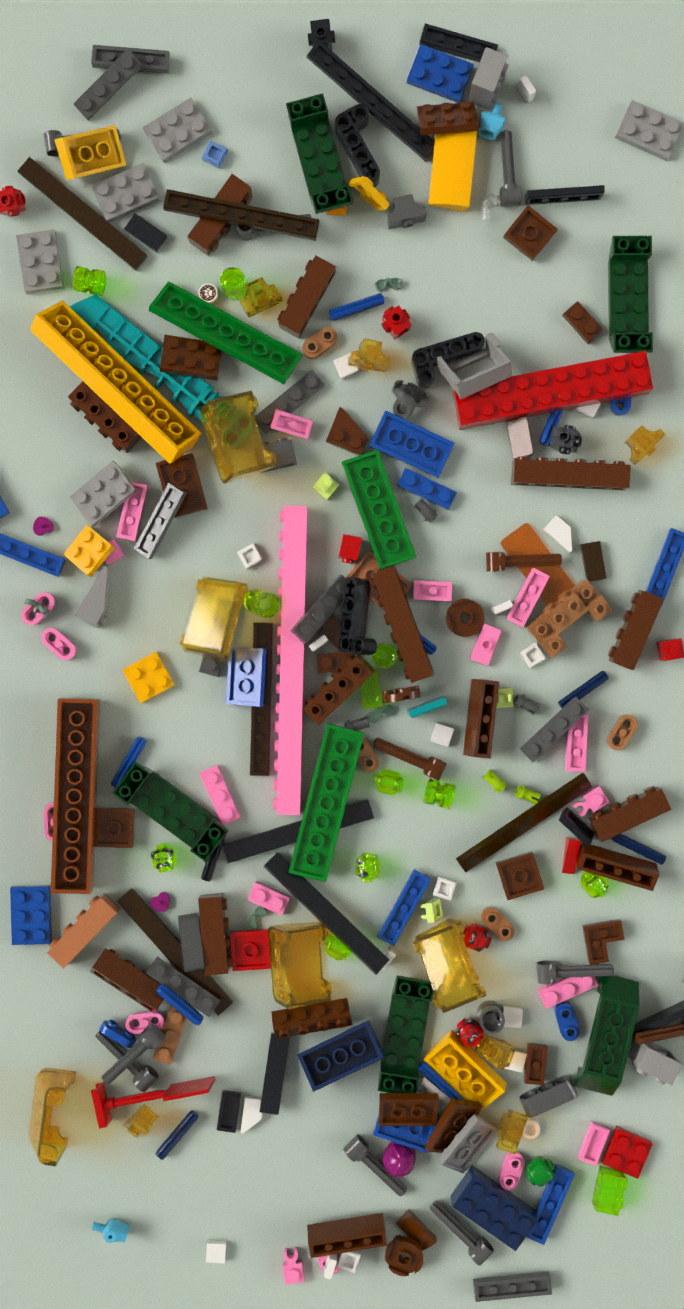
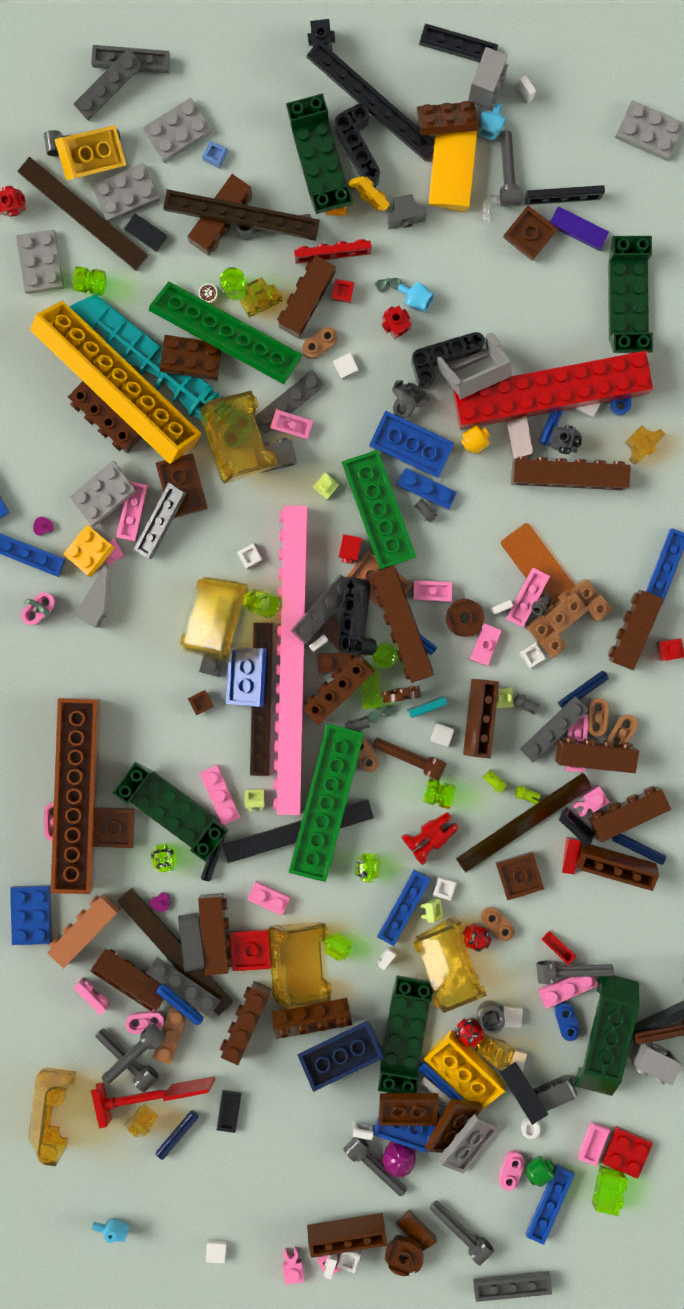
bright pink plate [42,628,77,660] -> none
blue plate [99,1019,137,1048] -> none
blue axle [111,736,147,788] -> none
yellow plate [122,652,175,703] -> none
white tile [240,1096,262,1133] -> none
sand green piece [247,906,267,930] -> none
black tile [259,1032,290,1115] -> none
black tile [264,852,389,975] -> none
reddish brown wing [326,407,368,456] -> none
blue axle [329,293,384,321] -> none
clear yellow brick [348,338,390,372] -> none
clear neon green head [374,769,404,796] -> none
blue plate [407,44,474,103] -> none
dark blue brick [450,1165,538,1251] -> none
reddish brown axle [486,552,562,572] -> none
clear yellow brick [496,1109,528,1155] -> none
reddish brown plate [524,1043,548,1085] -> none
white tile [543,515,572,553] -> none
reddish brown plate [562,301,603,344] -> none
dark brown tile [580,541,607,582] -> none
clear neon green head [580,872,609,898] -> none
reddish brown plate [582,919,625,965] -> none
none -> bright pink plate [74,978,110,1015]
none -> reddish brown plate [188,690,214,716]
none -> reddish brown brick [220,981,271,1065]
none -> yellowish green tile [244,789,265,812]
none -> red plate [294,239,372,264]
none -> red plate [332,279,354,303]
none -> white tile [353,1122,373,1140]
none -> medium azure piece [398,282,434,312]
none -> red piece [401,812,459,865]
none -> yellow head [461,425,491,454]
none -> black tile [500,1061,549,1125]
none -> dark grey pin [531,593,552,616]
none -> red piece [541,931,577,965]
none -> dark purple tile [550,206,609,251]
none -> reddish brown brick [555,736,639,773]
none -> medium nougat plate [588,698,609,737]

